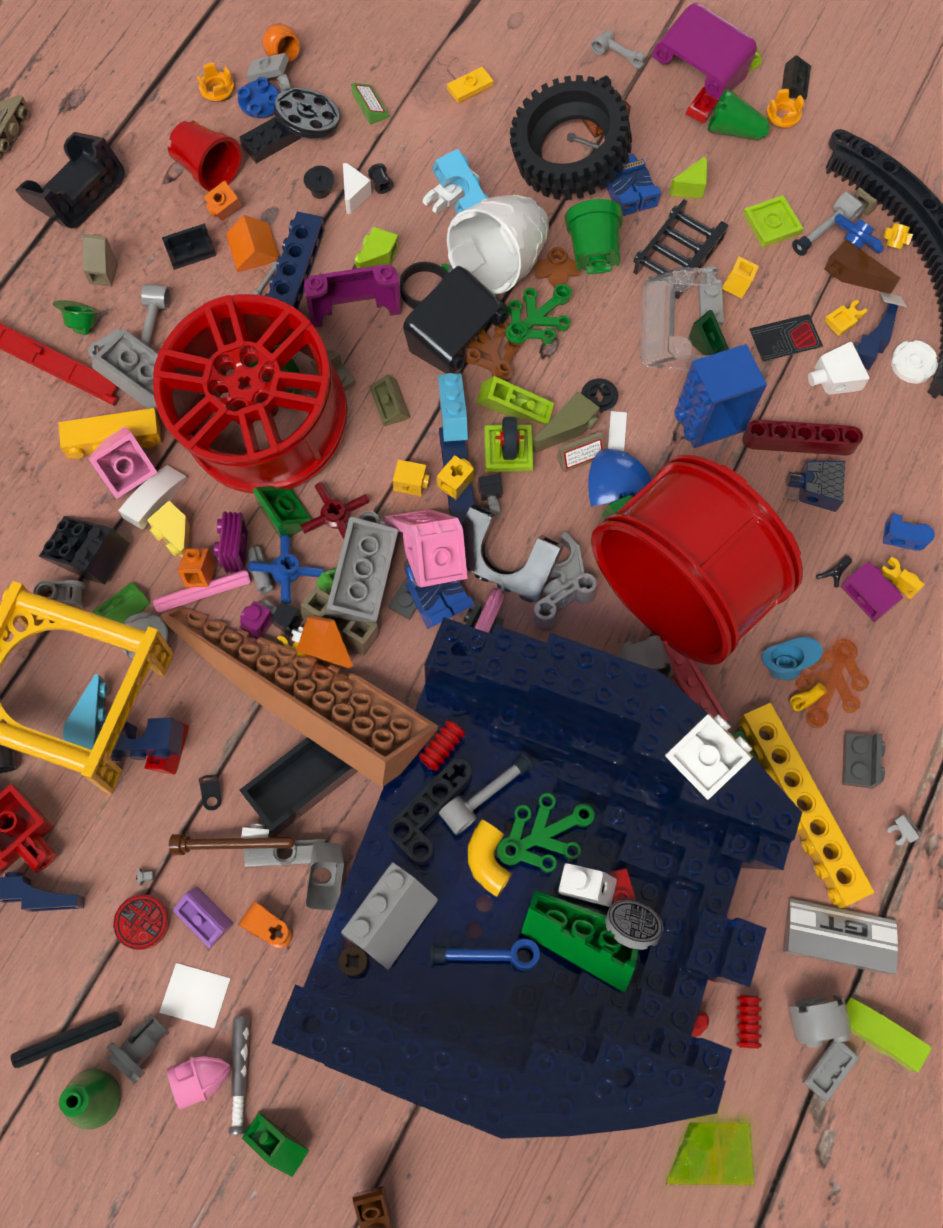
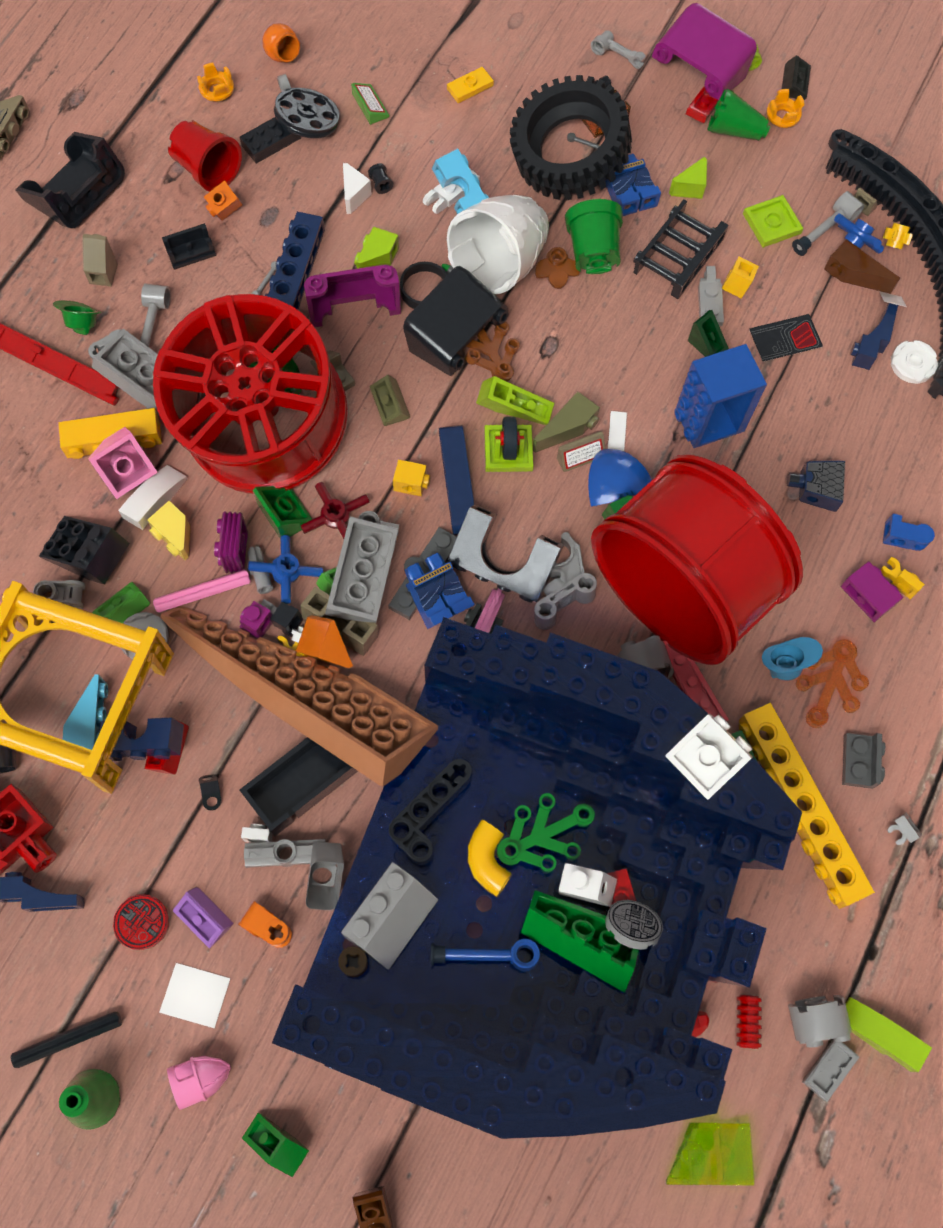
dark grey piece [107,1014,170,1084] -> none
light grey piece [136,868,154,886] -> none
reddish brown piece [169,834,295,856] -> none
orange brick [177,548,216,587] -> none
orange slope [226,215,279,273] -> none
flat silver piece [228,1015,250,1135] -> none
blue dish [237,77,279,118] -> none
light grey plate [246,53,289,82] -> none
black piece [303,165,334,199] -> none
bright pink bracket [384,509,468,587] -> none
red piece [419,720,465,771] -> none
yellow brick [437,455,474,500] -> none
medium azure arch [438,373,468,442] -> none
light grey piece [439,752,535,835] -> none
black piece [477,474,503,517] -> none
green plant [505,284,572,344] -> none
black gear [581,378,618,414] -> none
clear windscreen [640,267,718,370] -> none
dark red beam [742,420,863,456] -> none
light grey slope [782,898,898,975] -> none
yellow arm [790,683,827,712] -> none
white torso [808,342,870,395] -> none
black bar [816,555,852,588] -> none
yellow plate [824,300,867,337] -> none

